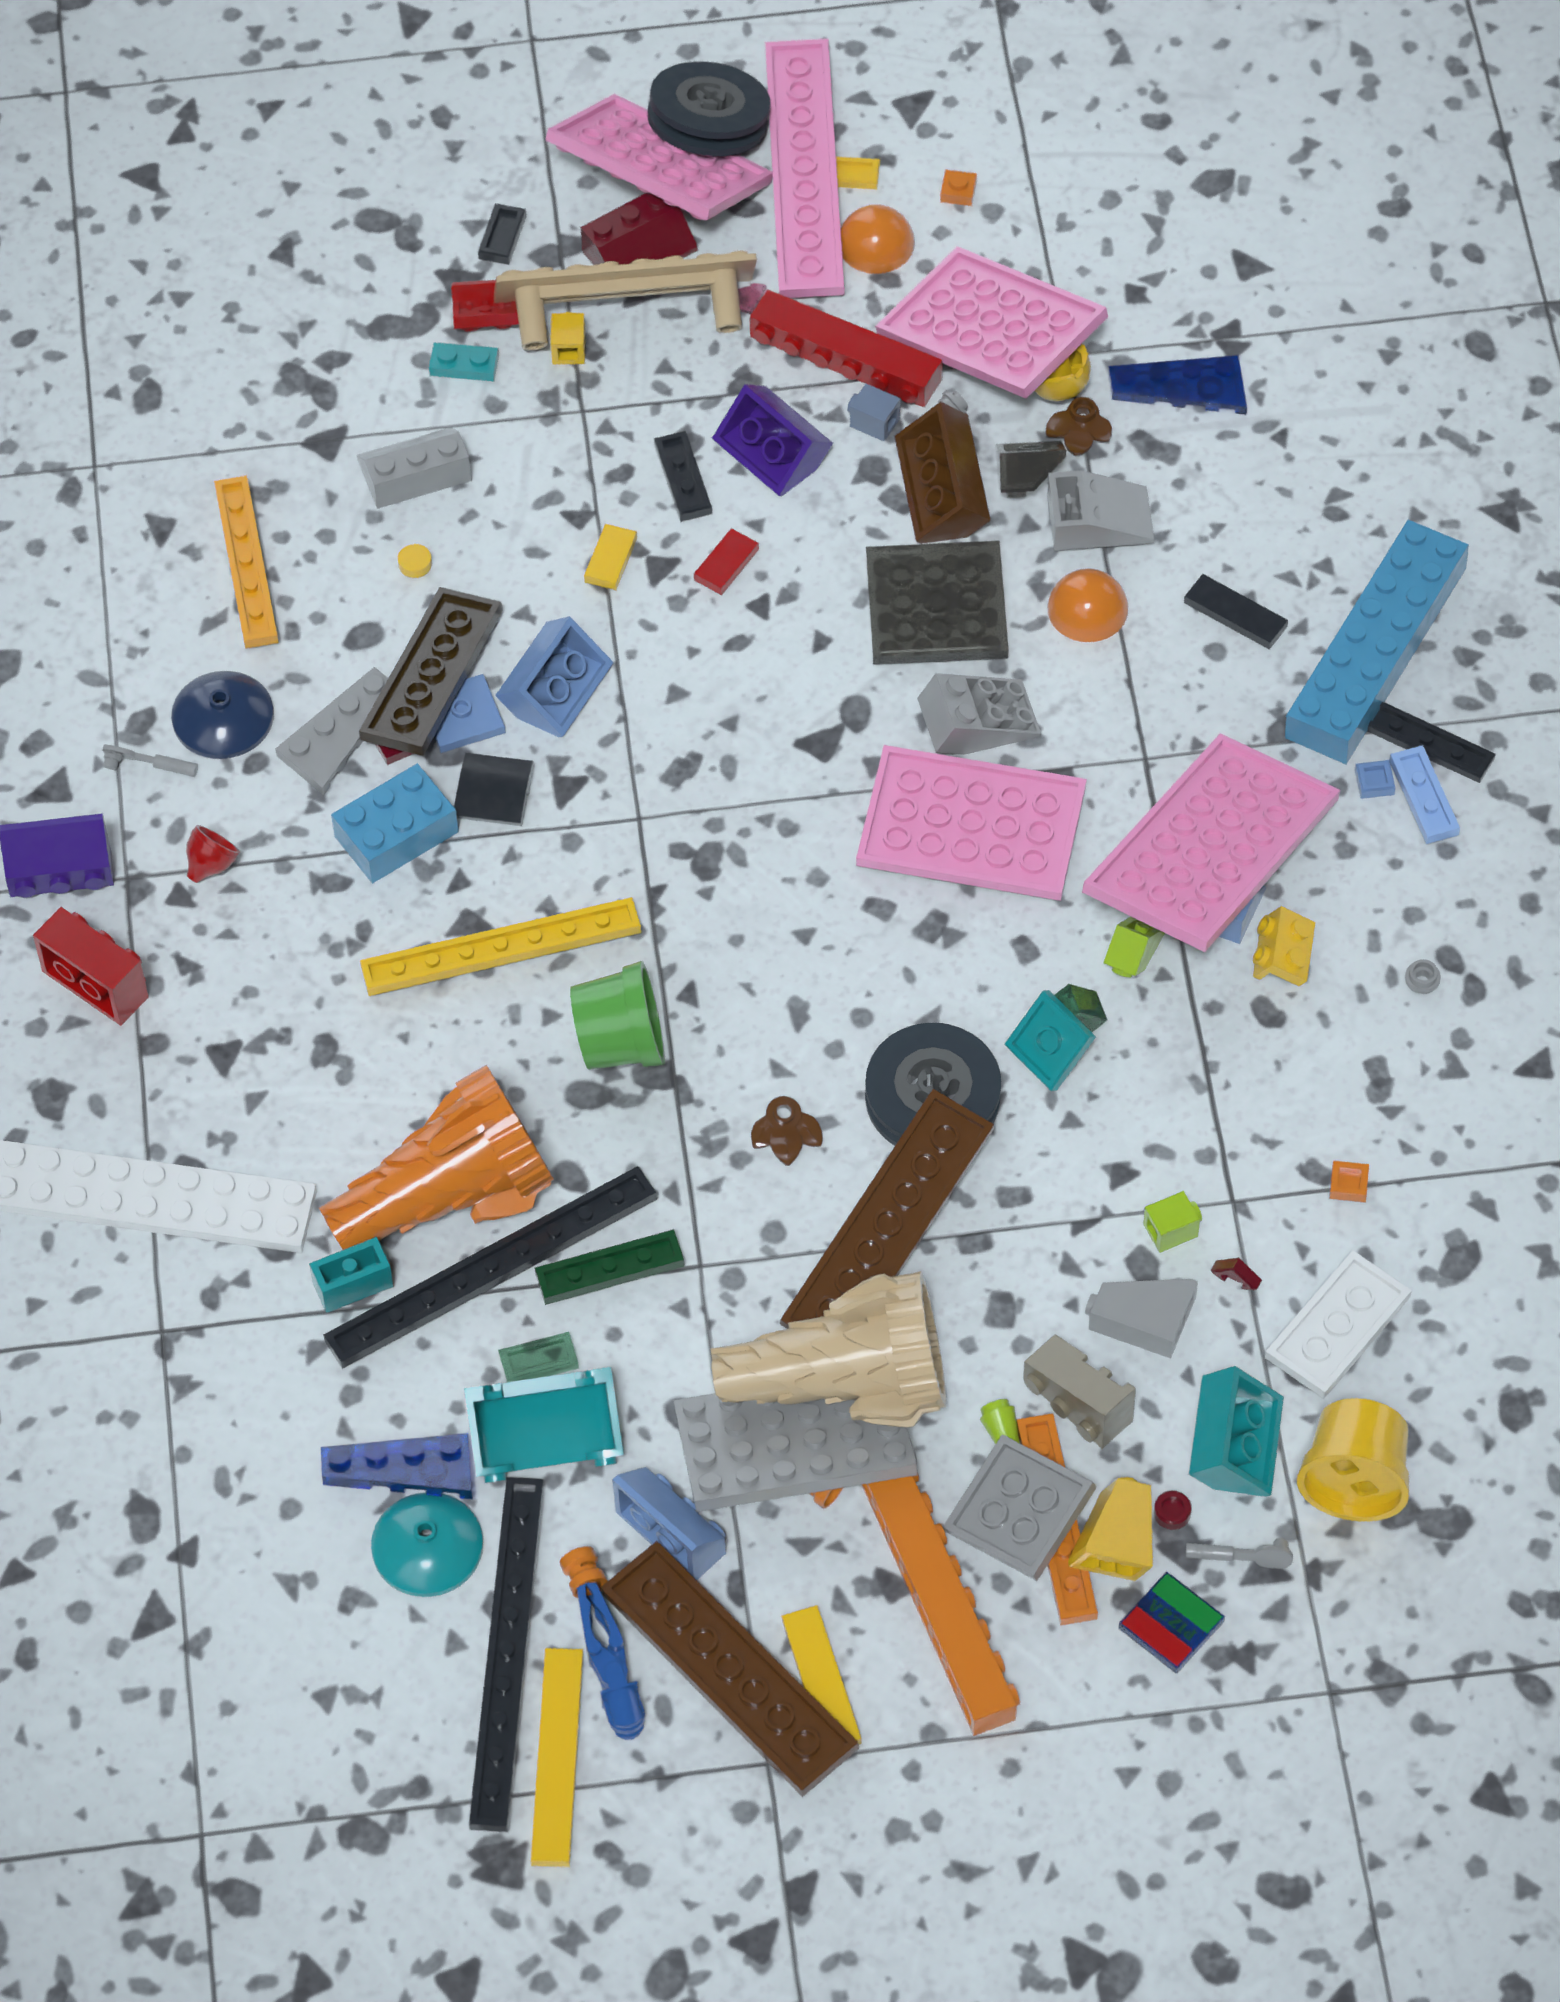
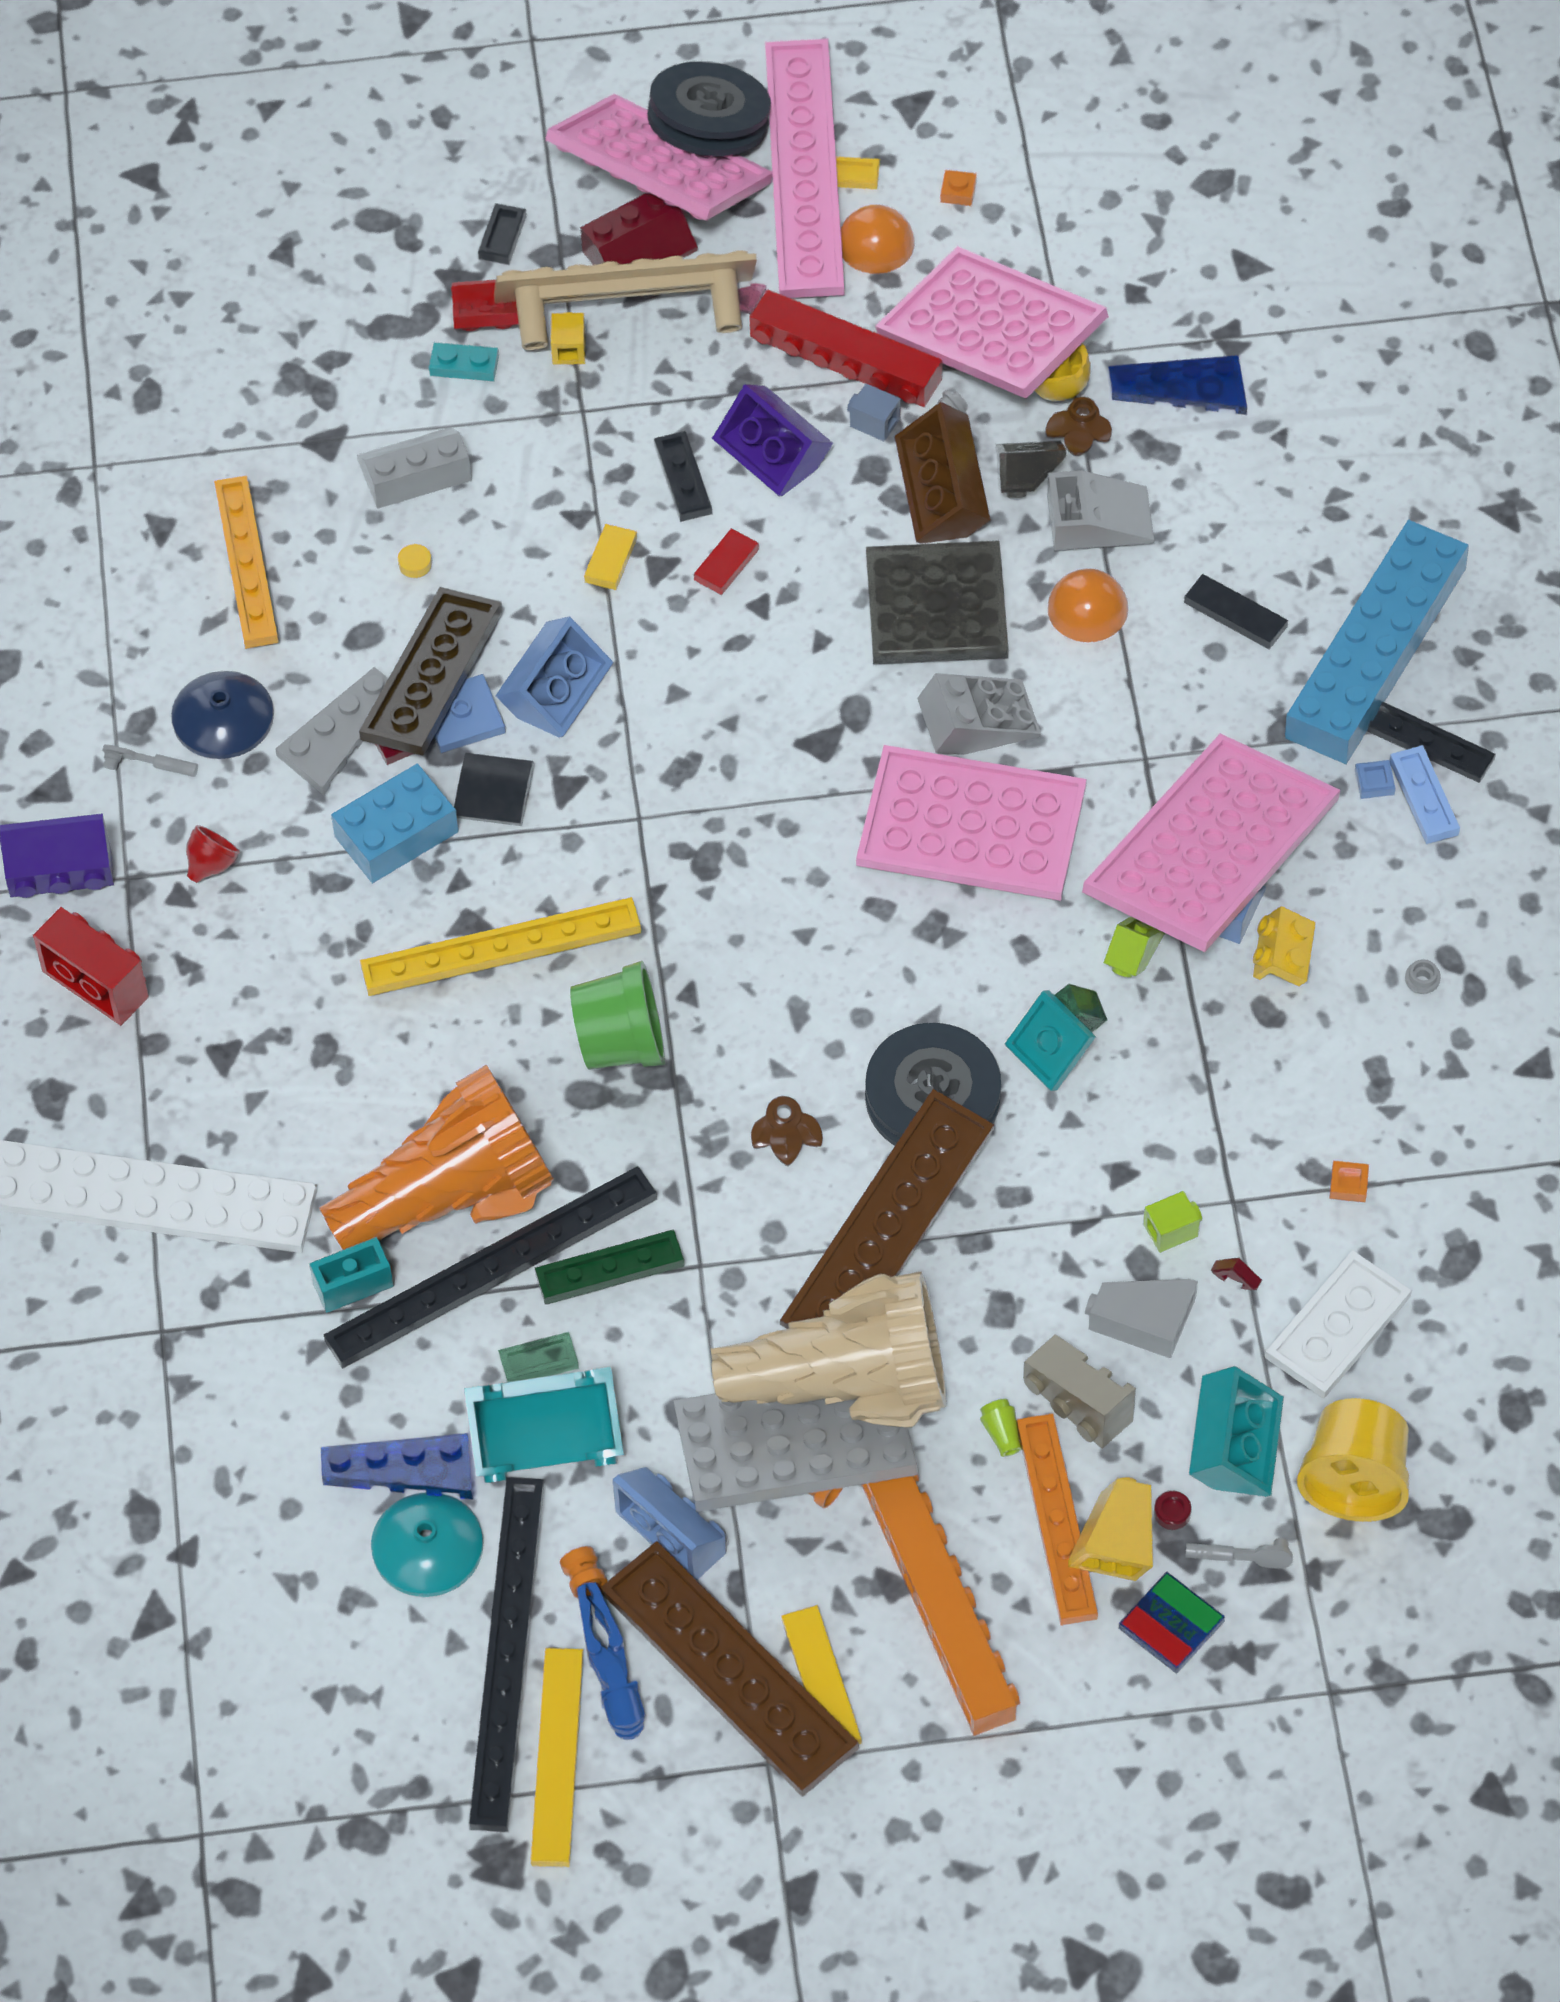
light grey plate [943,1434,1097,1581] -> none

